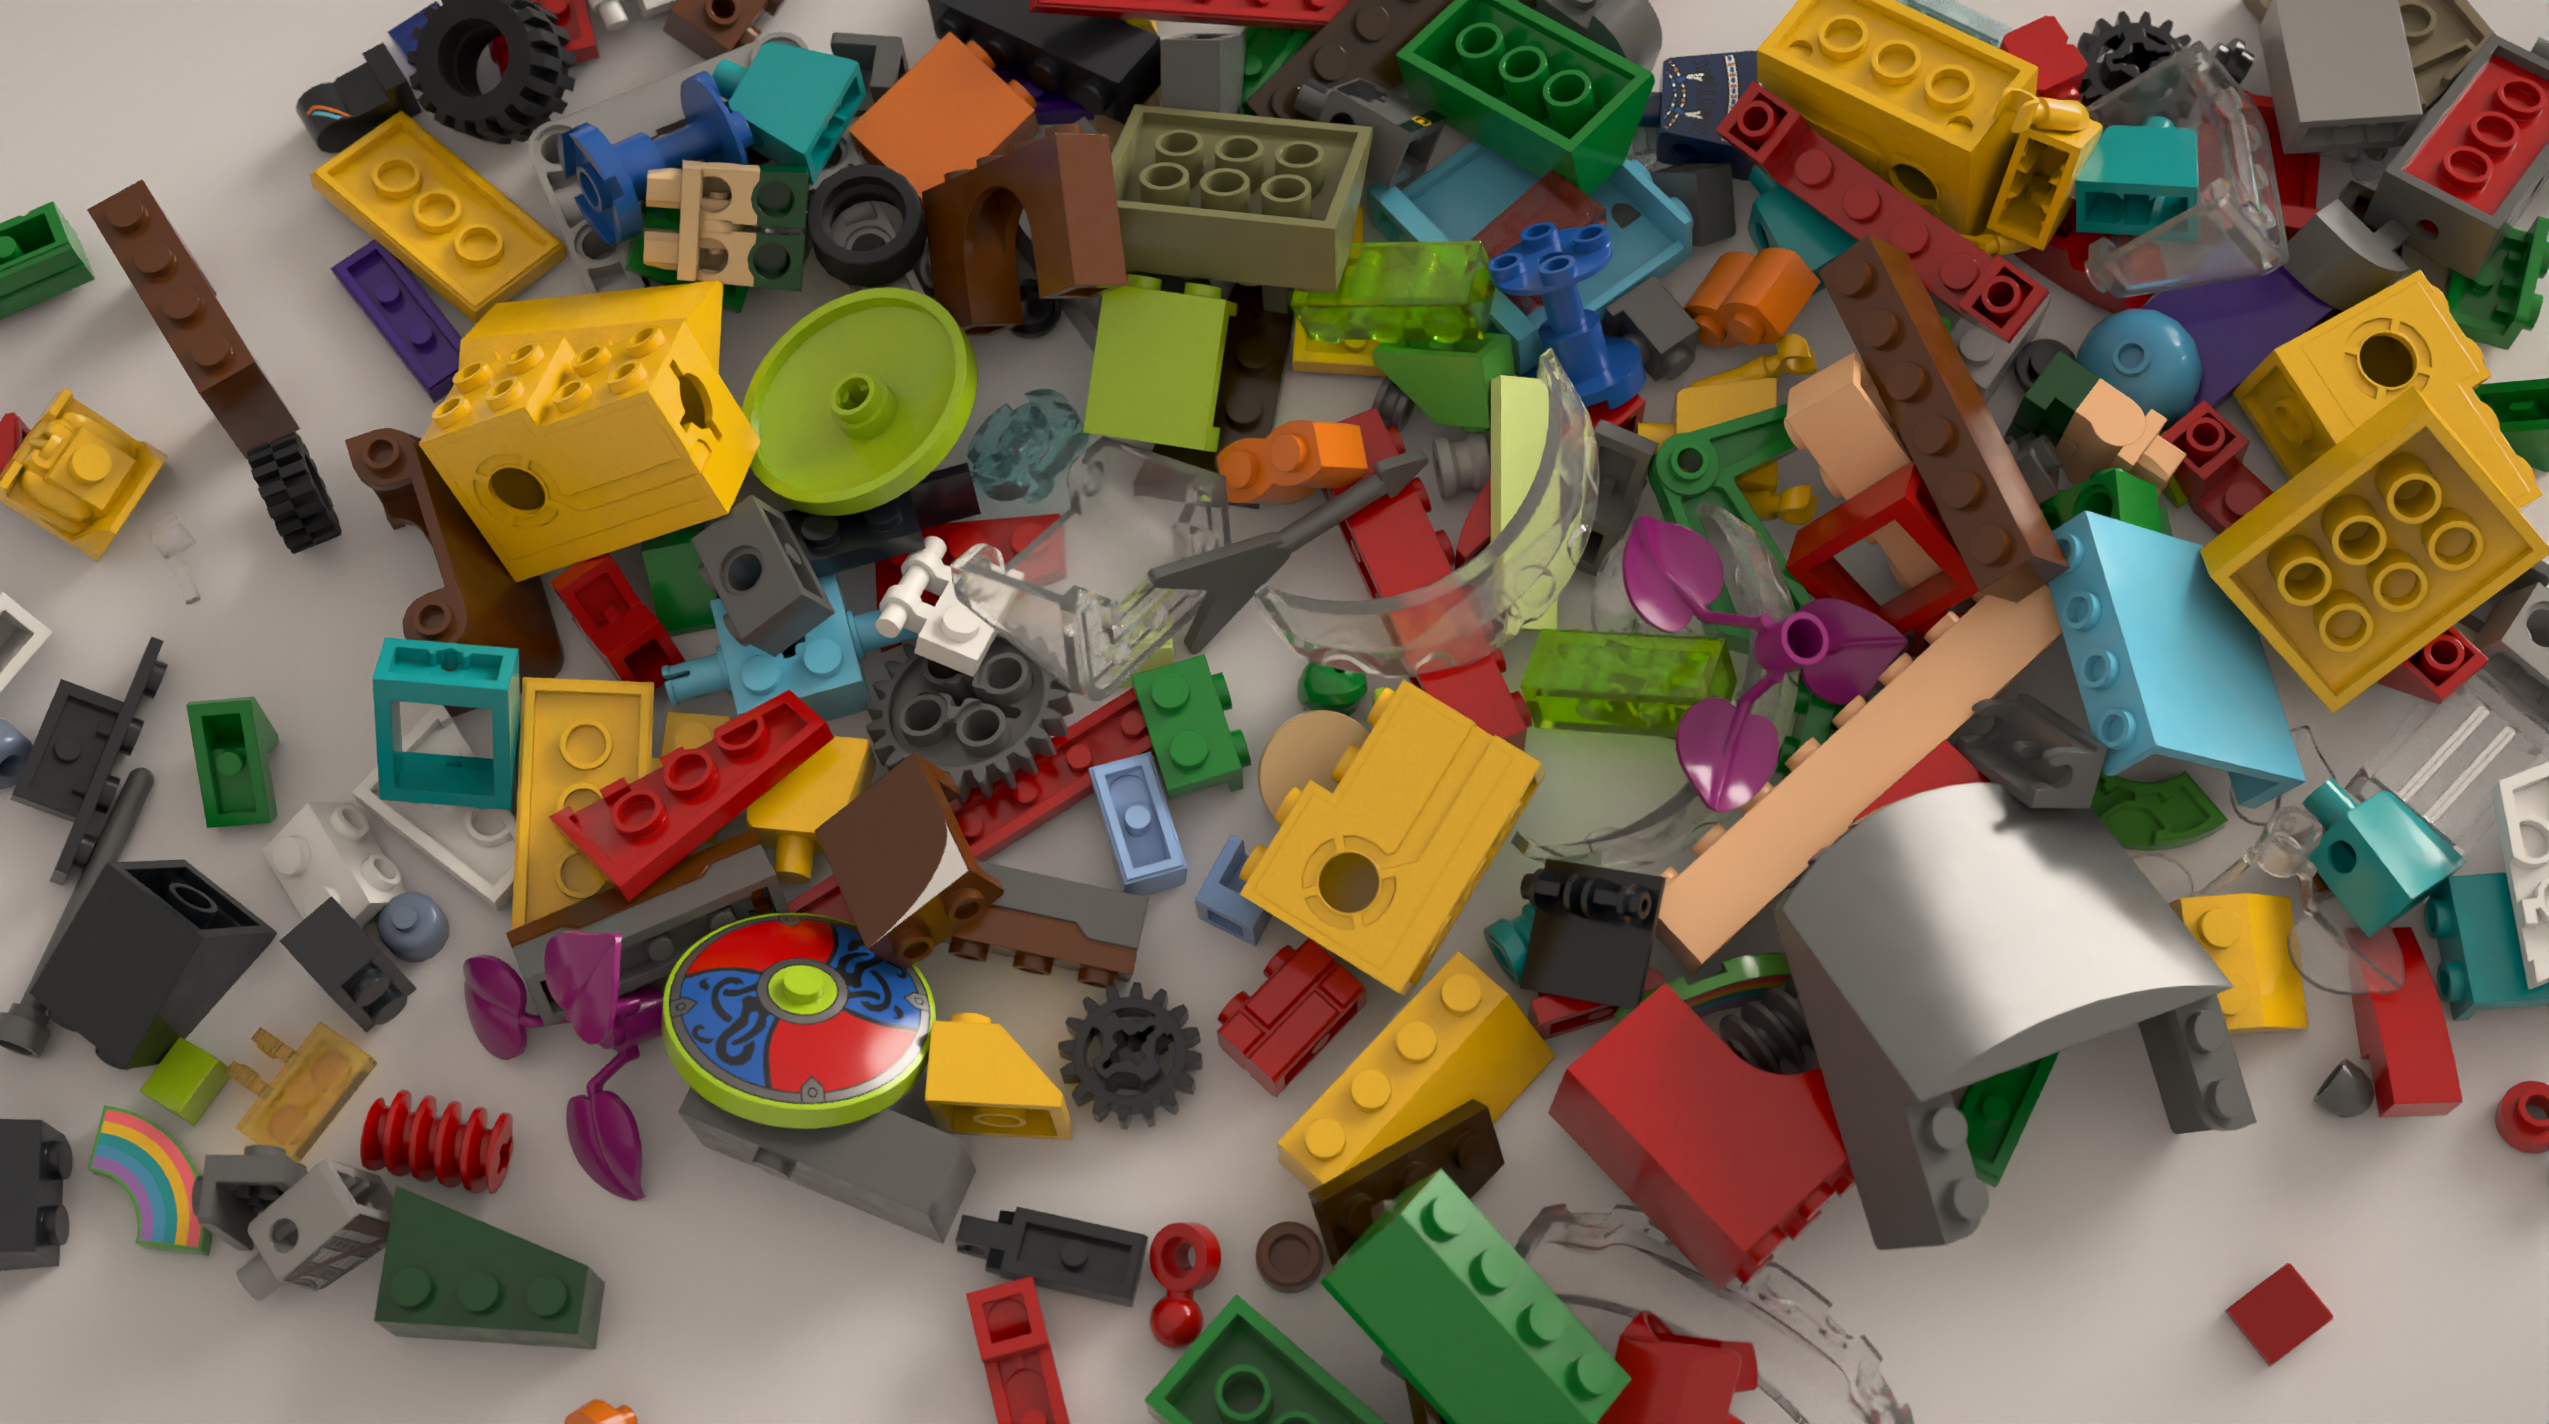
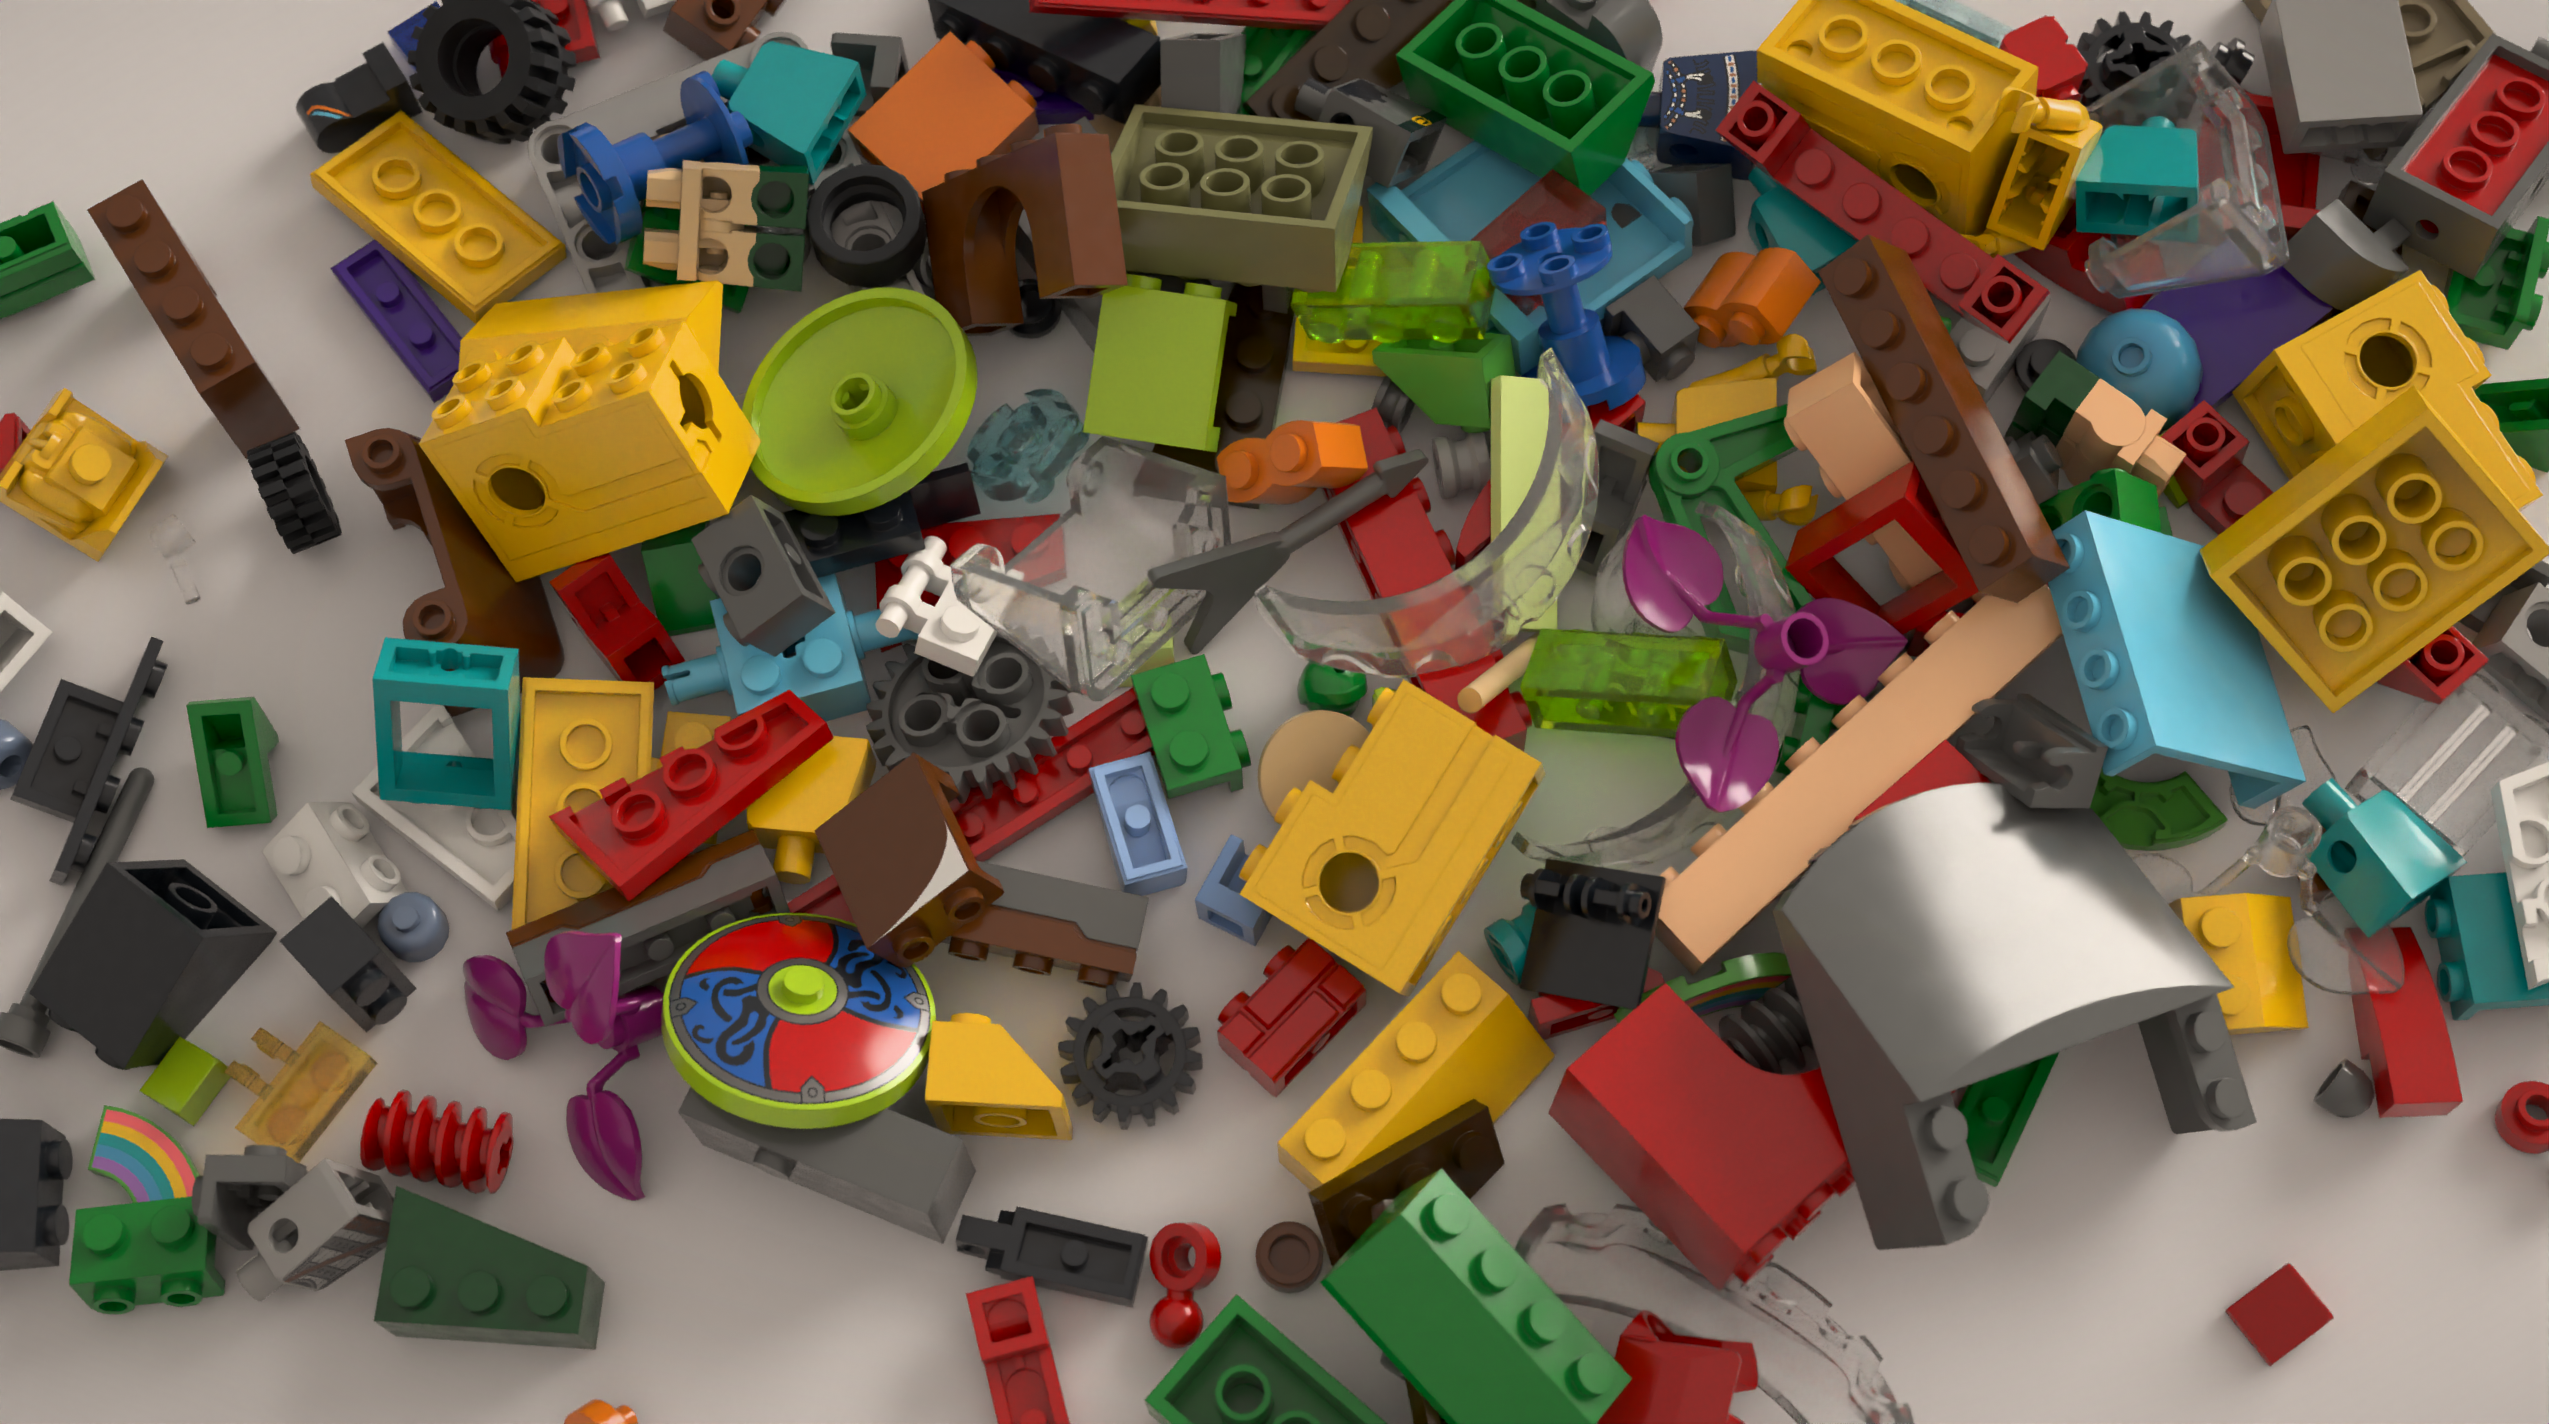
none -> green bracket [69,1196,225,1315]
none -> tan bar [1457,633,1552,713]

